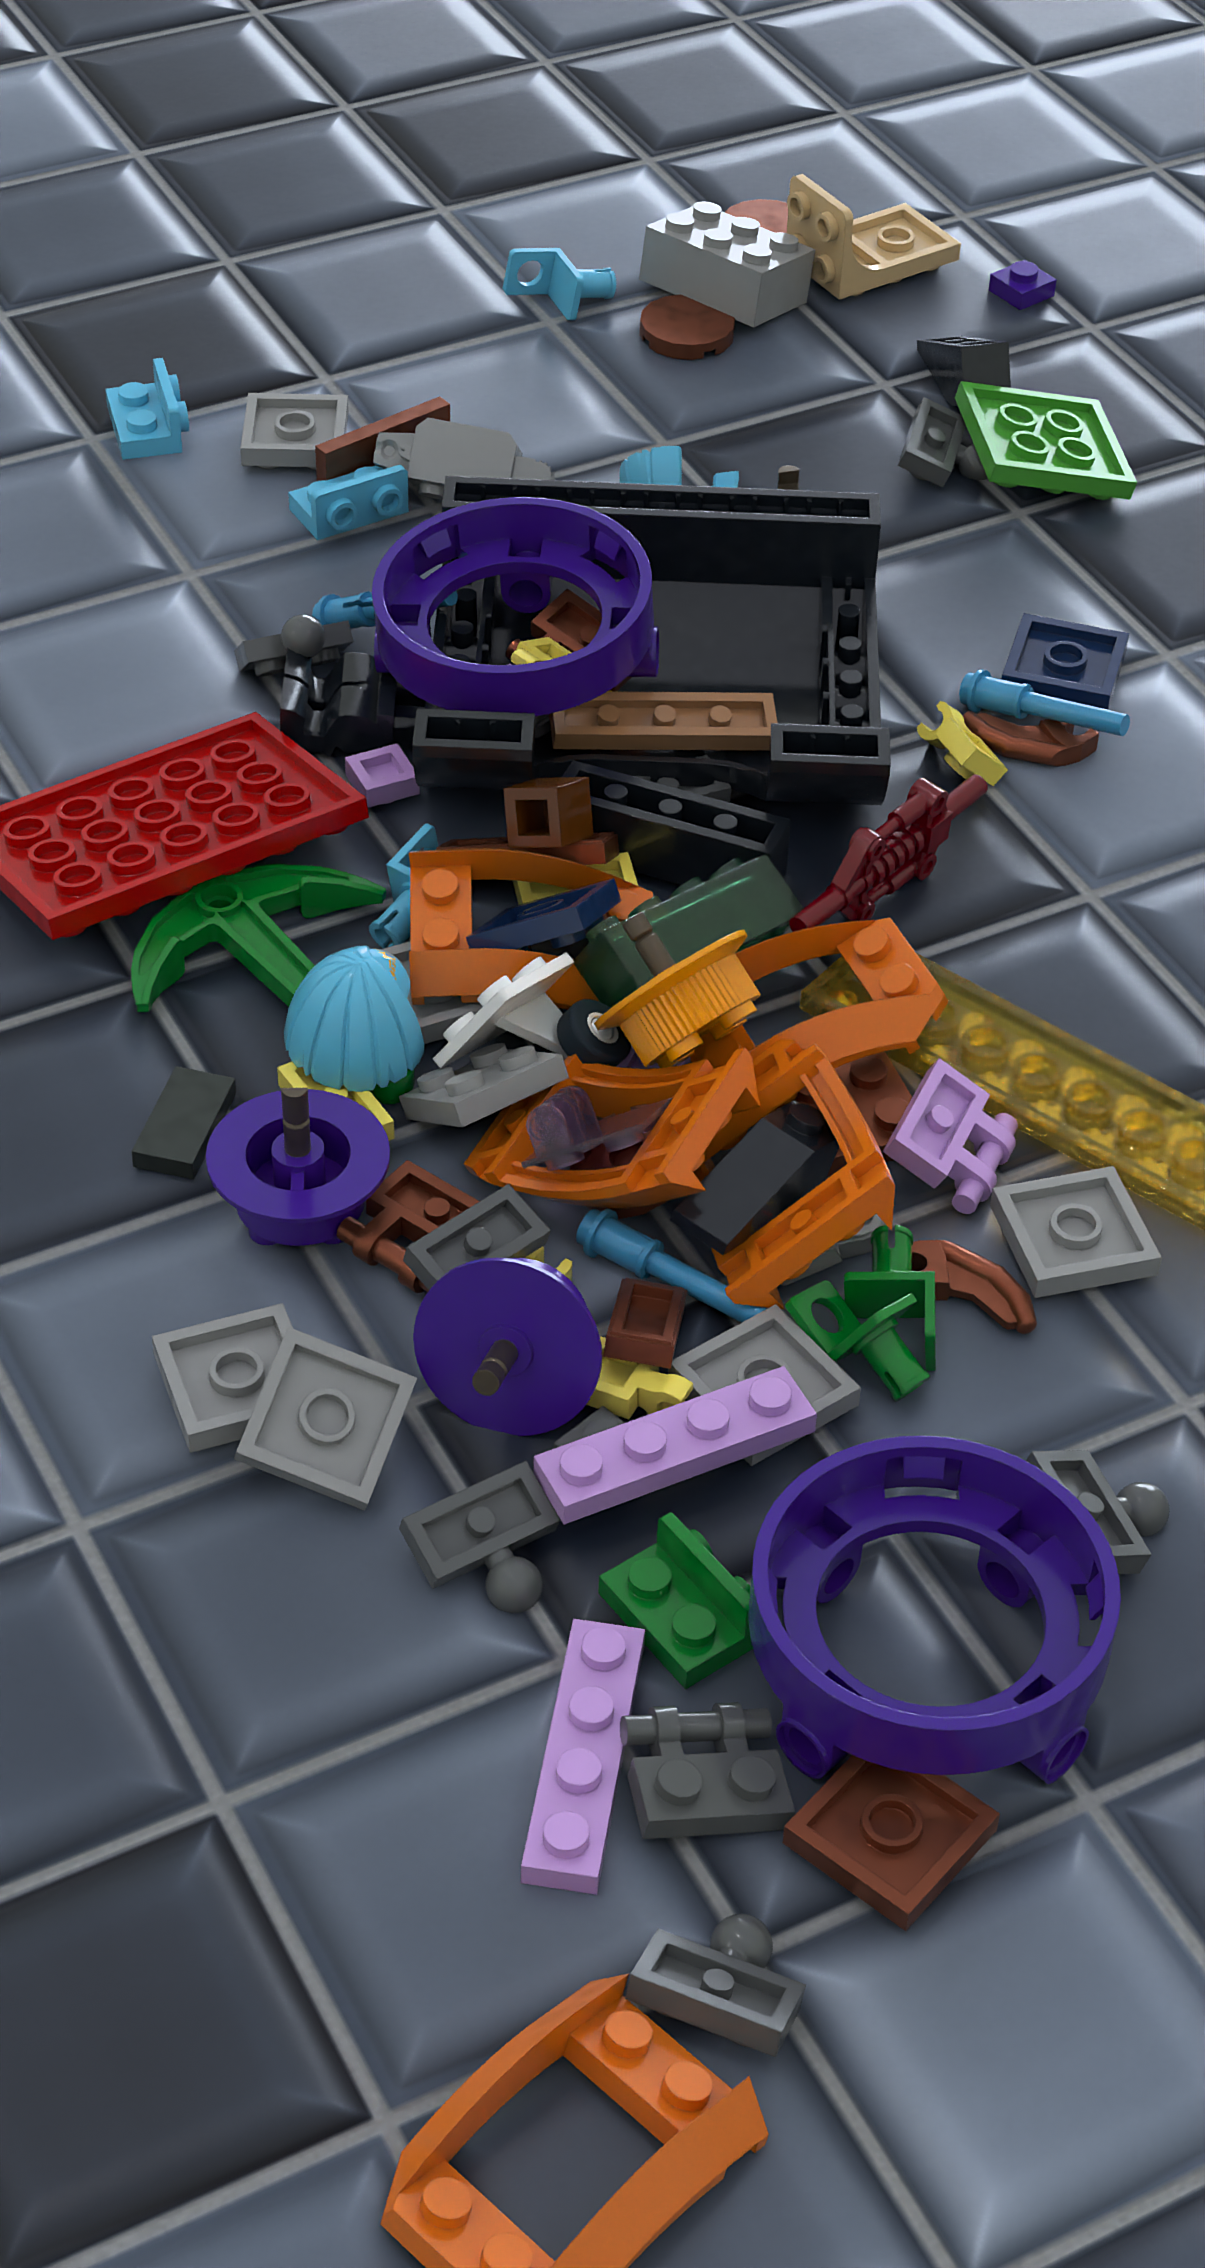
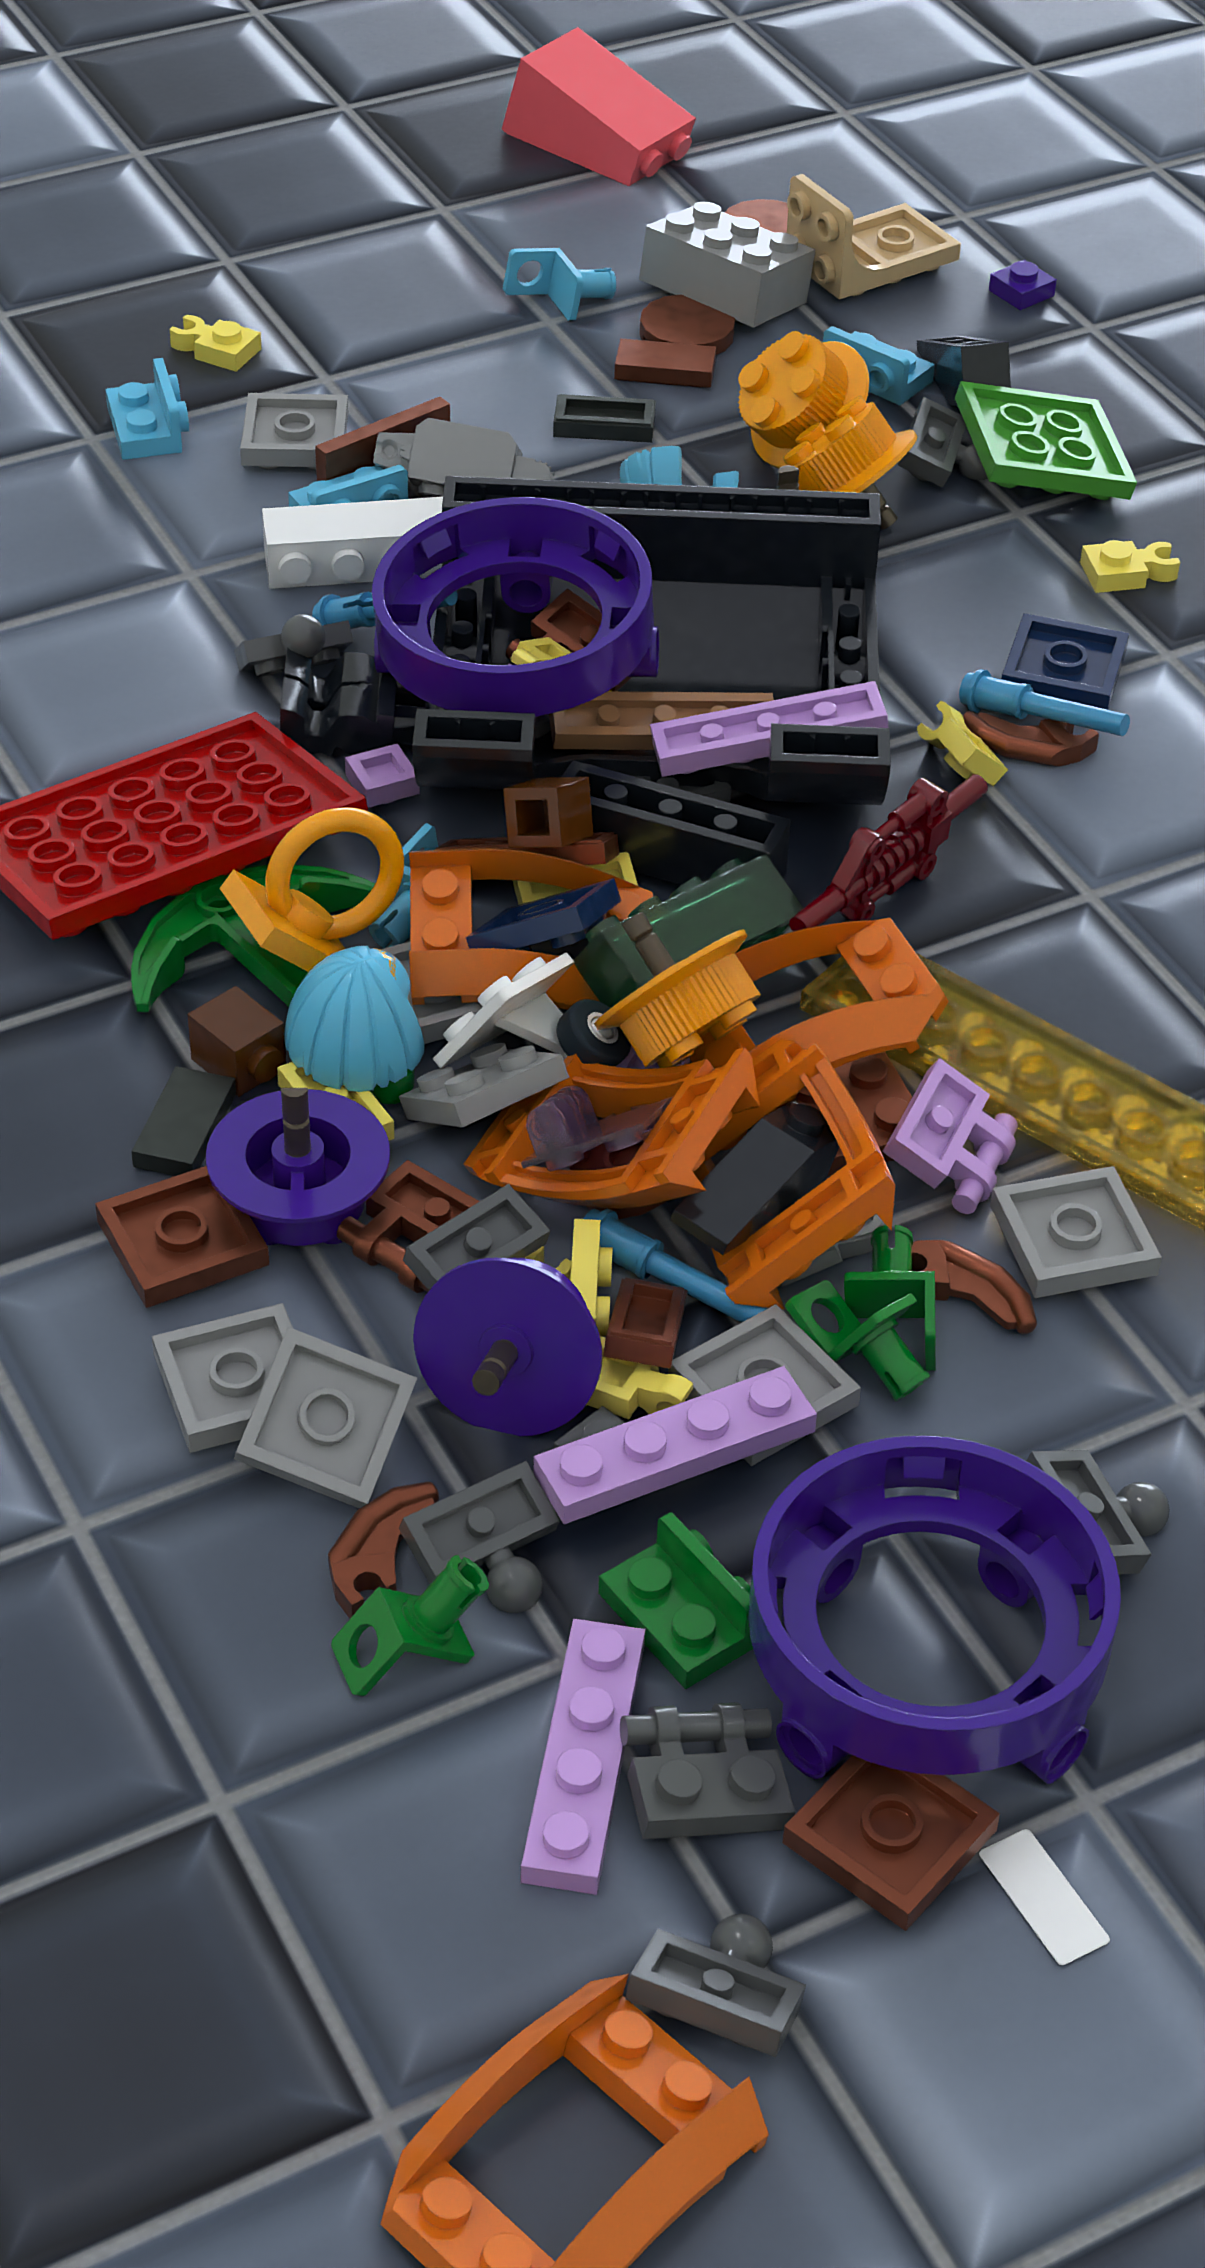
none -> copper plate [95,1166,269,1308]
none -> light yellow plate [169,315,262,372]
none -> reddish brown brick [187,986,286,1097]
none -> light orange tile [219,807,404,972]
none -> white brick [262,497,443,589]
none -> copper piece [328,1481,439,1618]
none -> green bracket [331,1555,489,1697]
none -> coral slope [502,27,696,186]
none -> pearl dark grey tile [553,394,656,443]
none -> light yellow plate [570,1219,613,1337]
none -> copper tile [614,338,716,388]
none -> lavender plate [650,681,888,777]
none -> light orange piece [738,331,869,469]
none -> light orange piece [783,396,917,530]
none -> medium azure bracket [823,326,935,405]
none -> white sticker [979,1829,1110,1965]
none -> light yellow plate [1080,540,1180,593]

